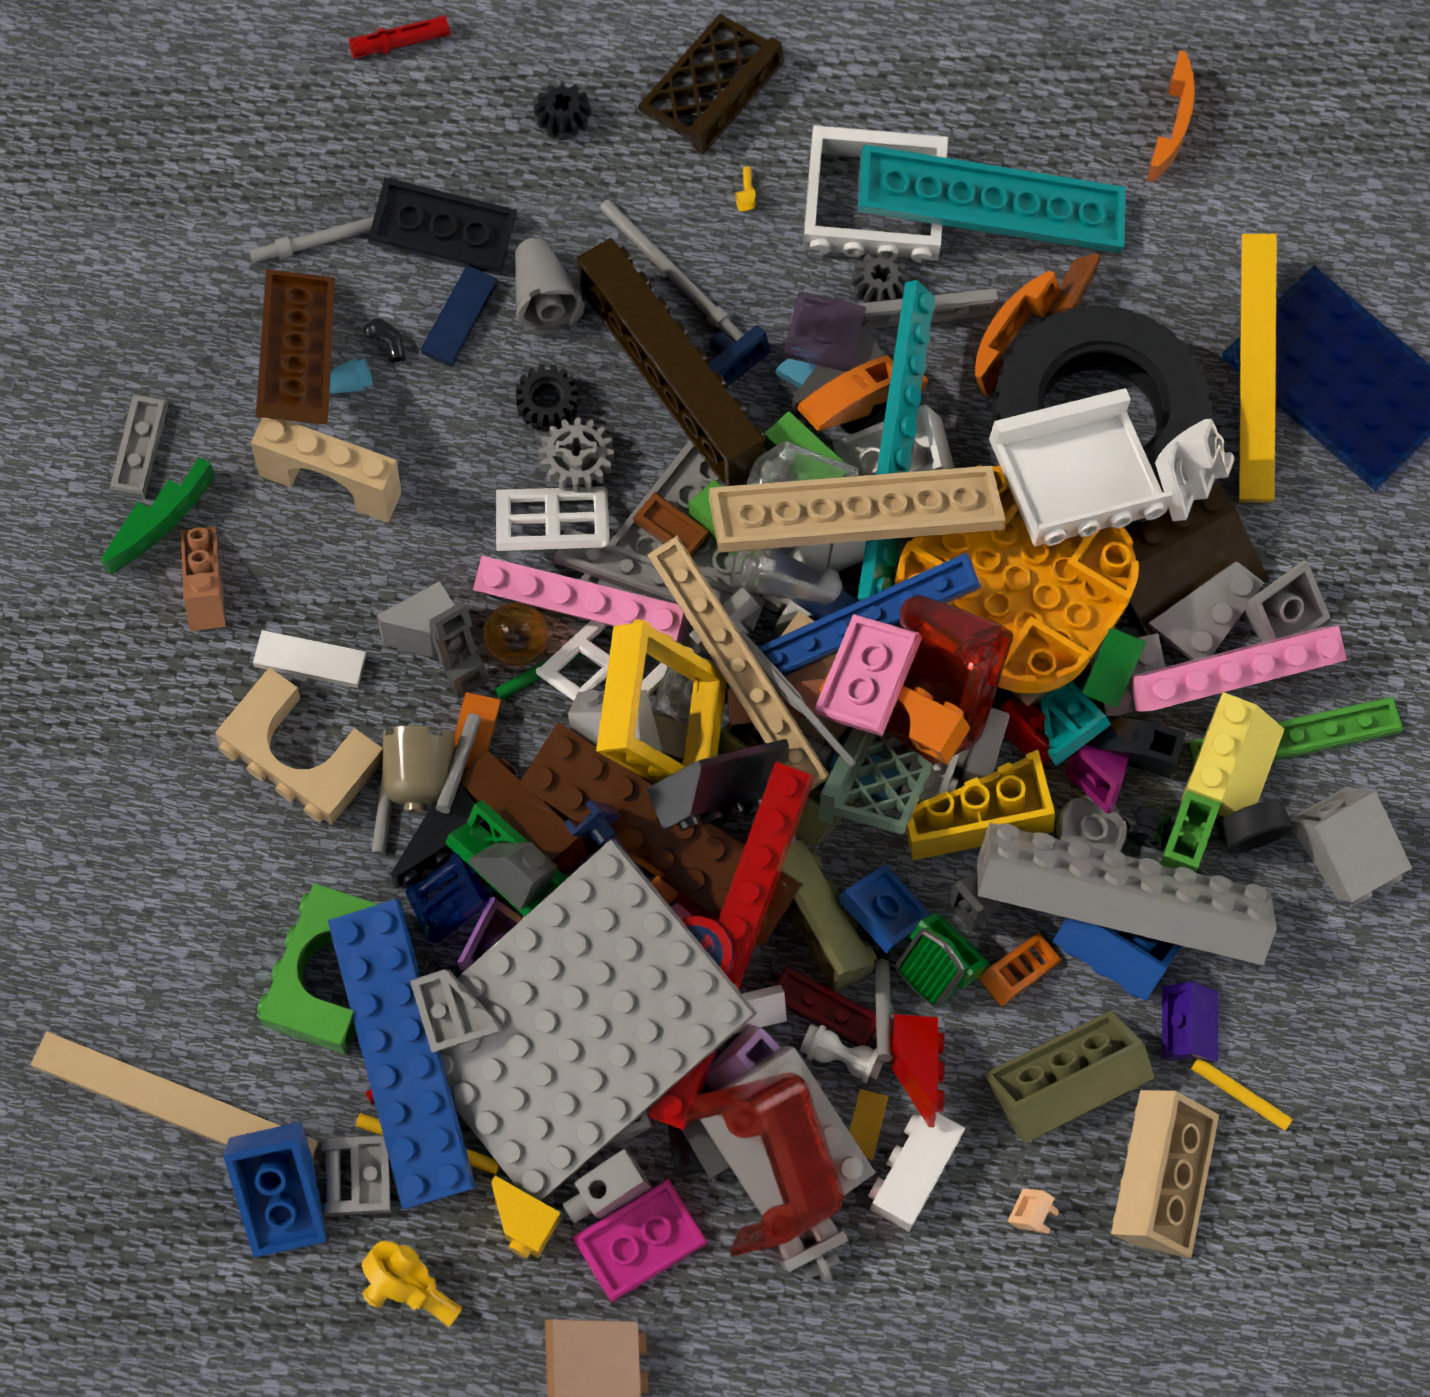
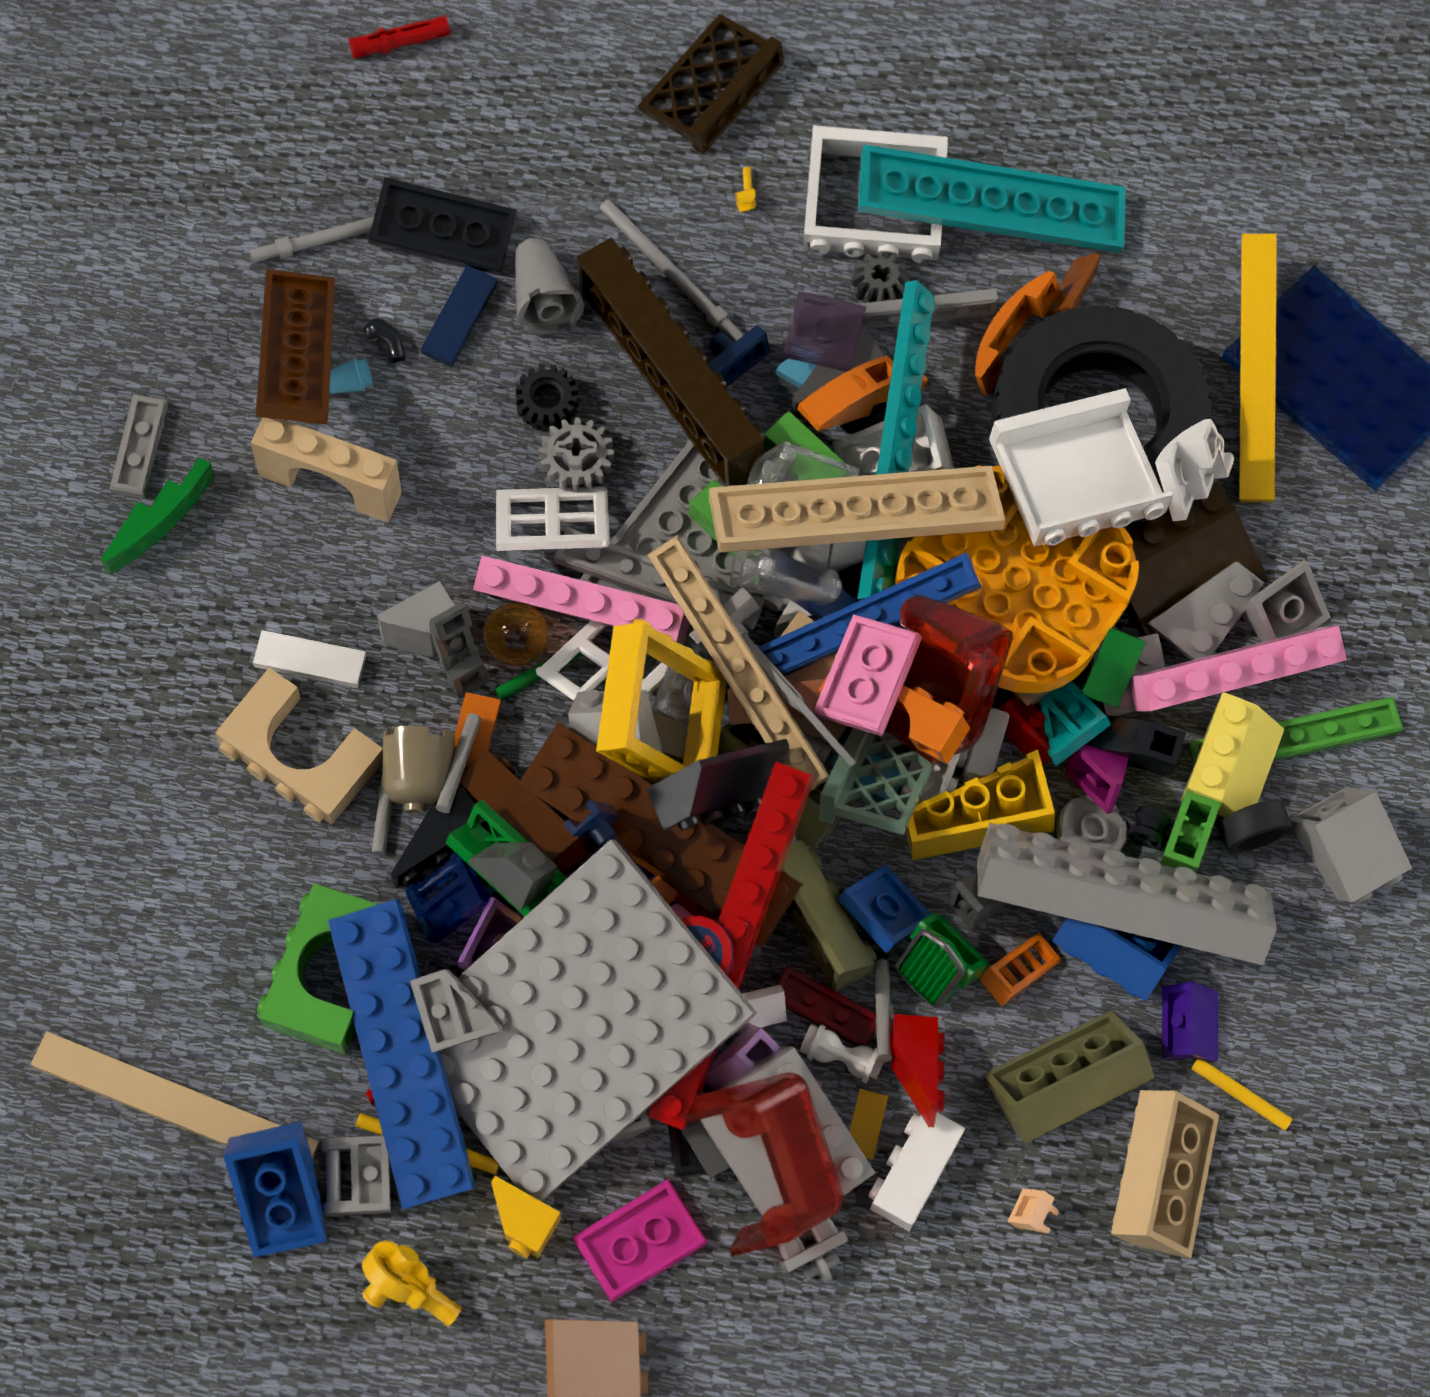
nougat slope [180,526,226,631] -> none
black gear [534,80,591,141] -> none
light grey torso [563,1149,653,1223] -> none
dark orange tile [633,492,710,558] -> none
orange slope [1147,50,1195,182] -> none

